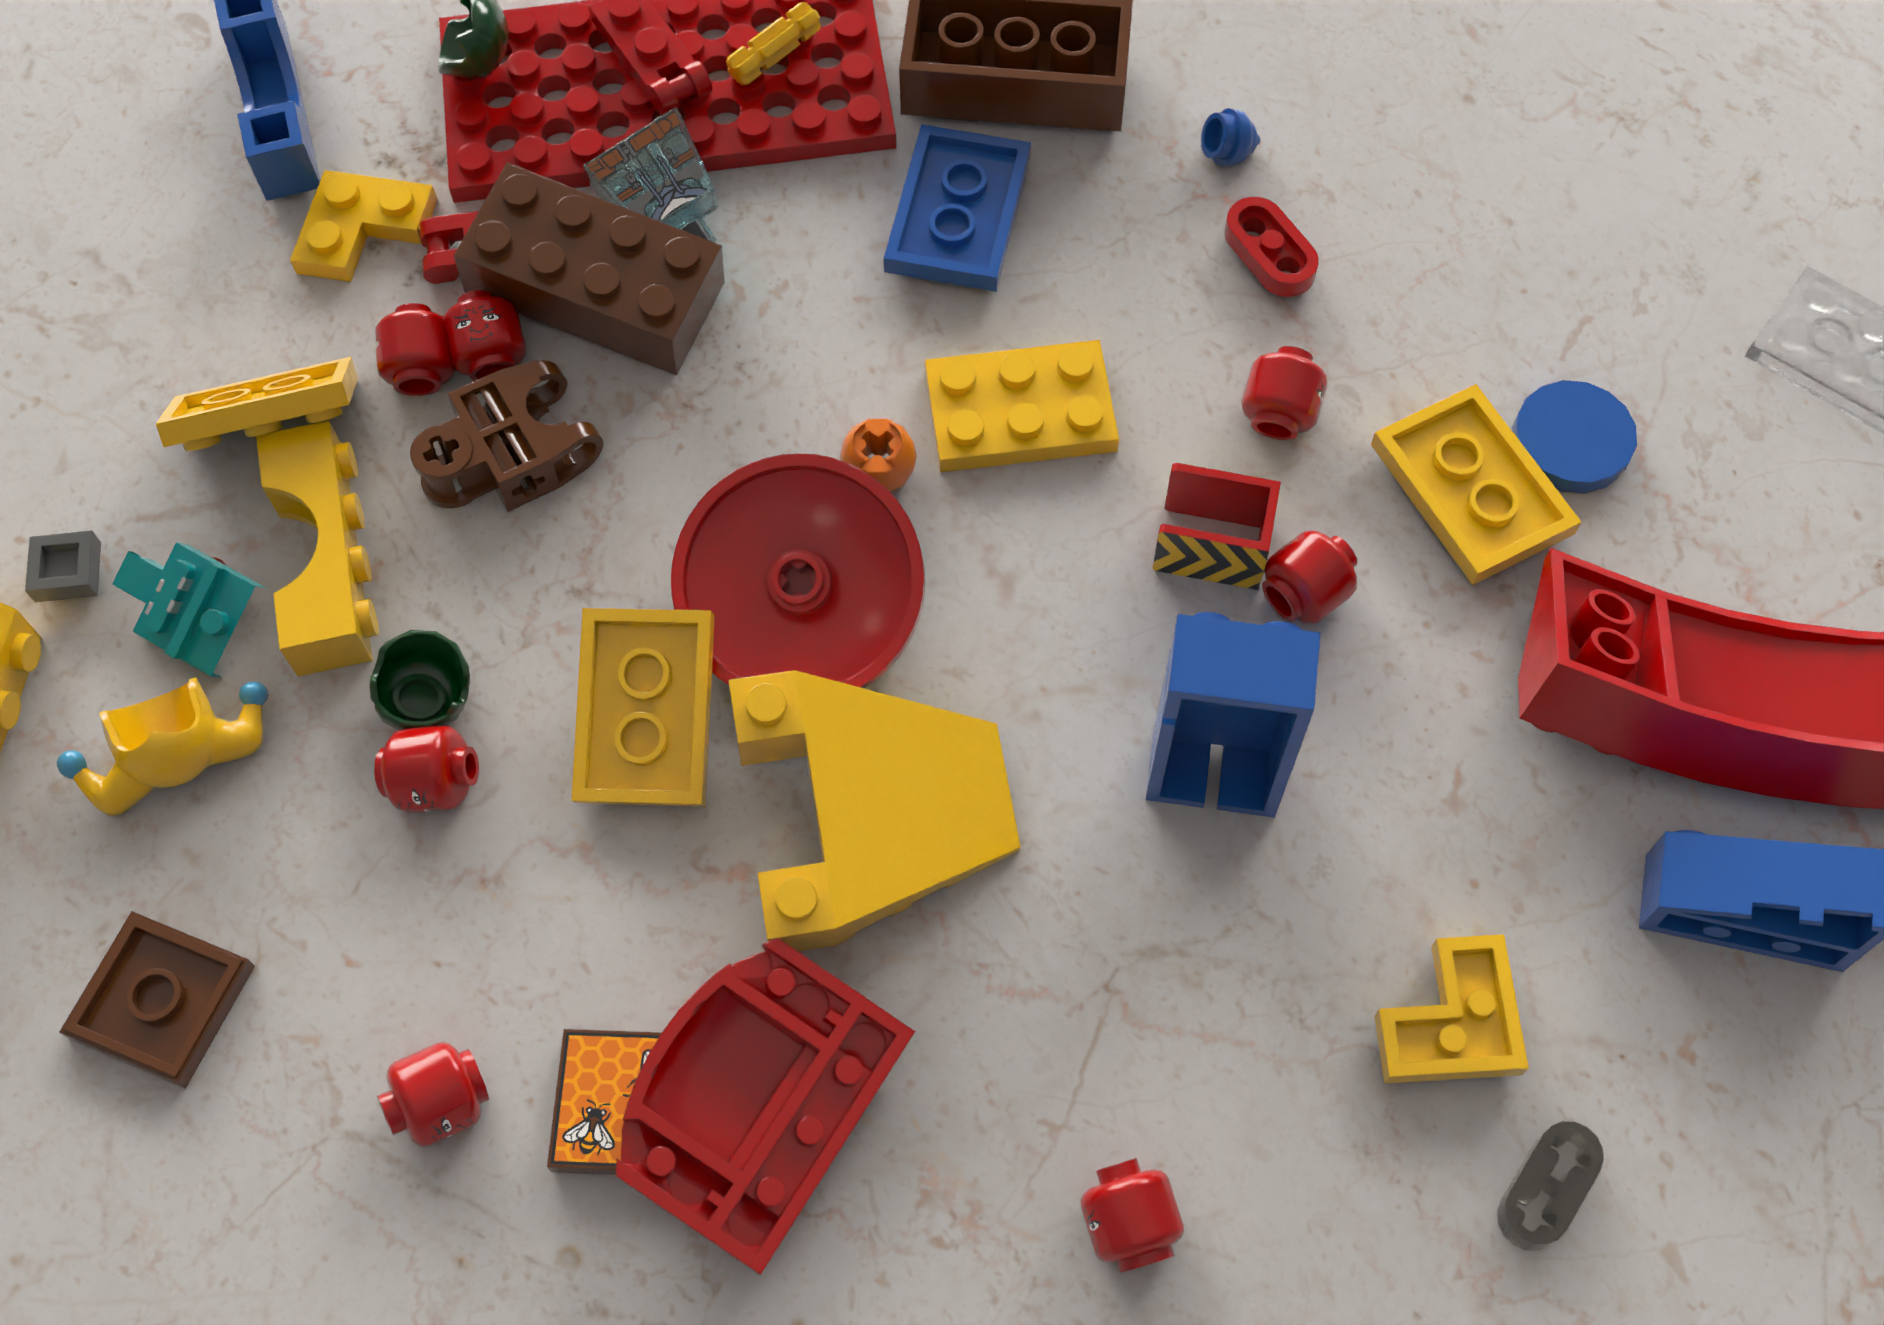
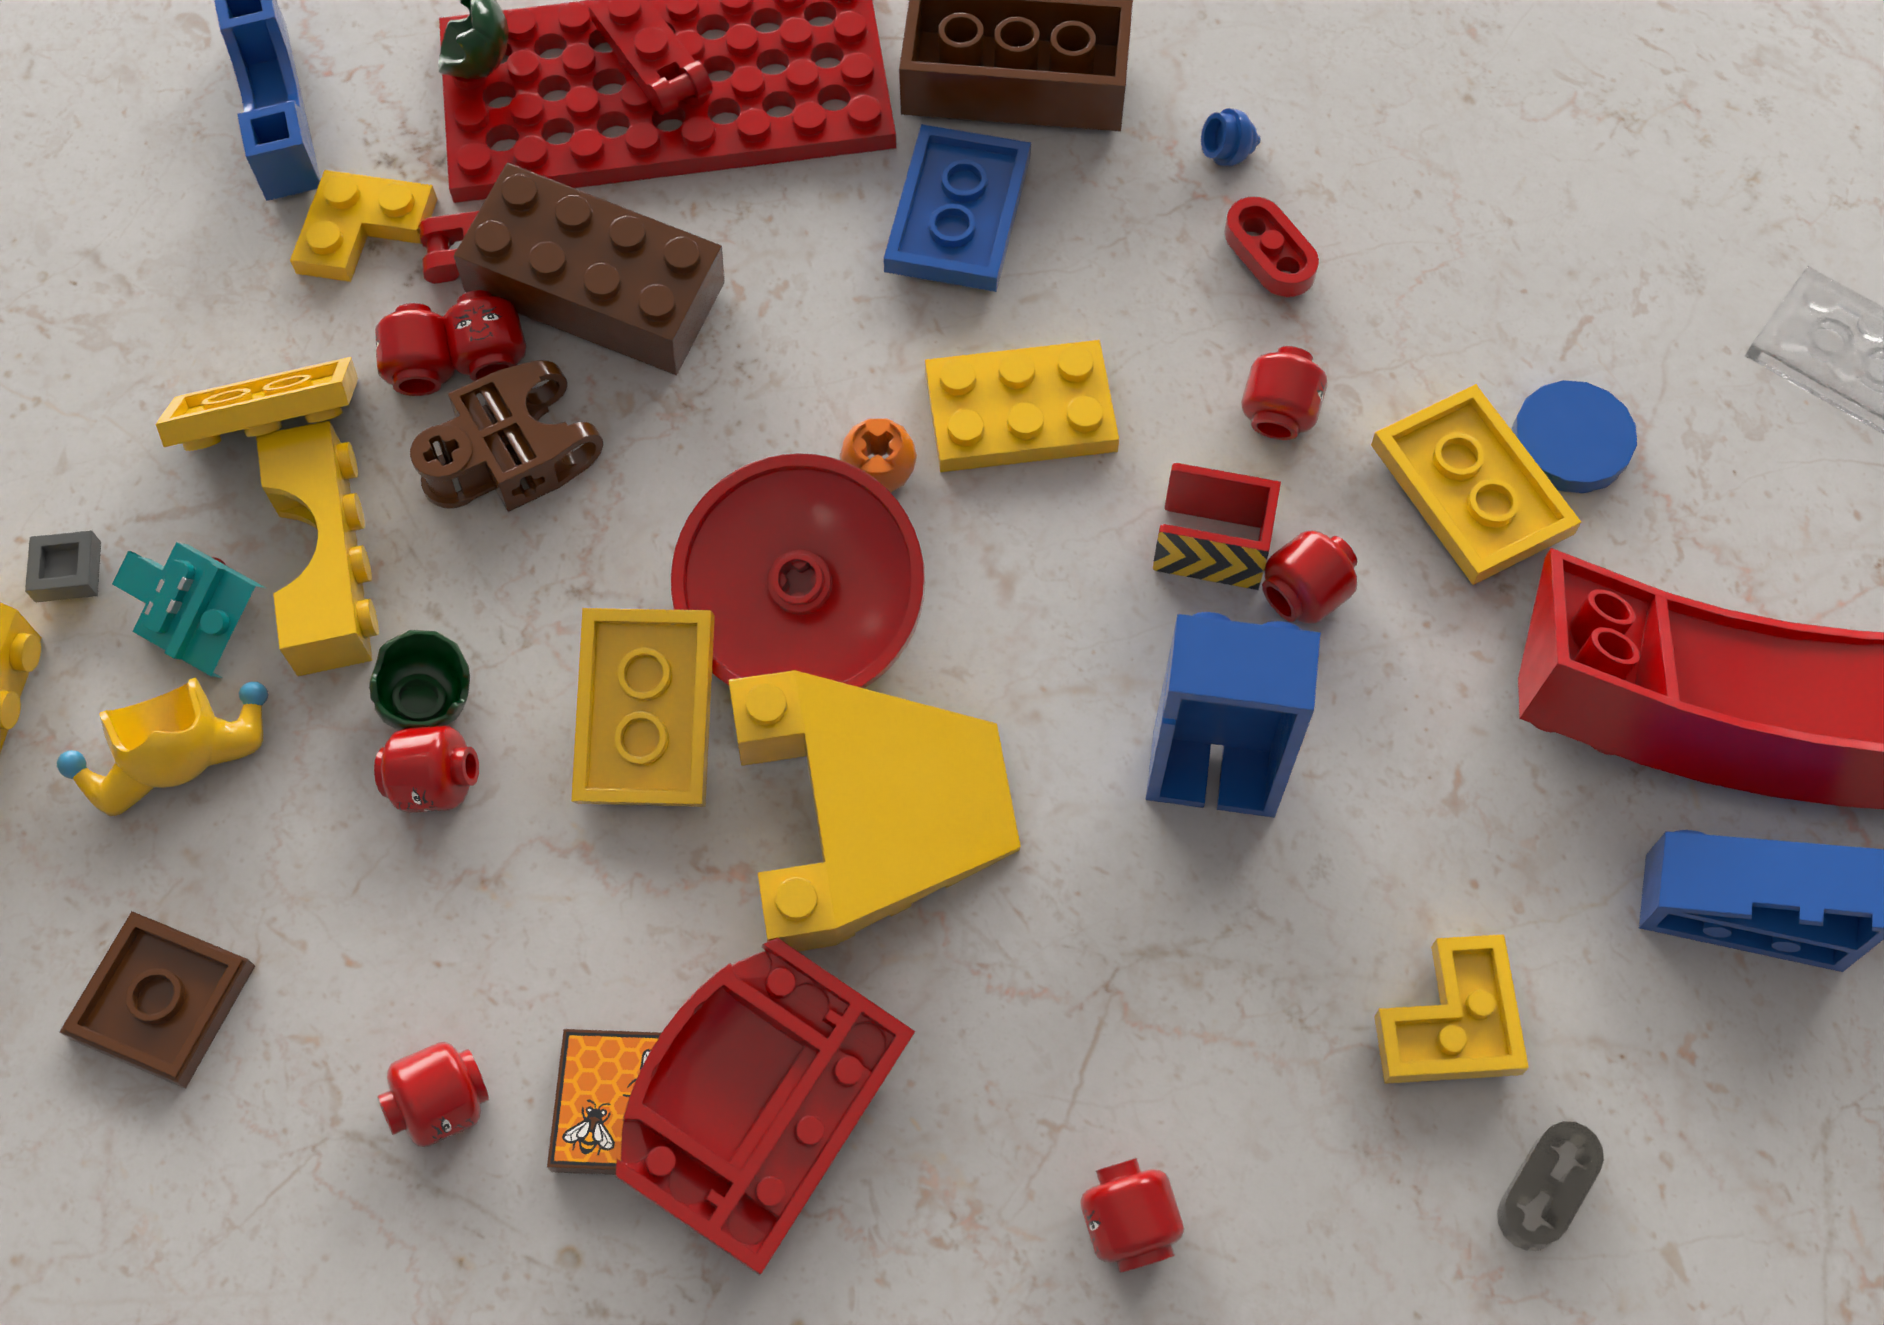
torso [583,107,718,243] -> none
yellow axle [726,2,821,86] -> none

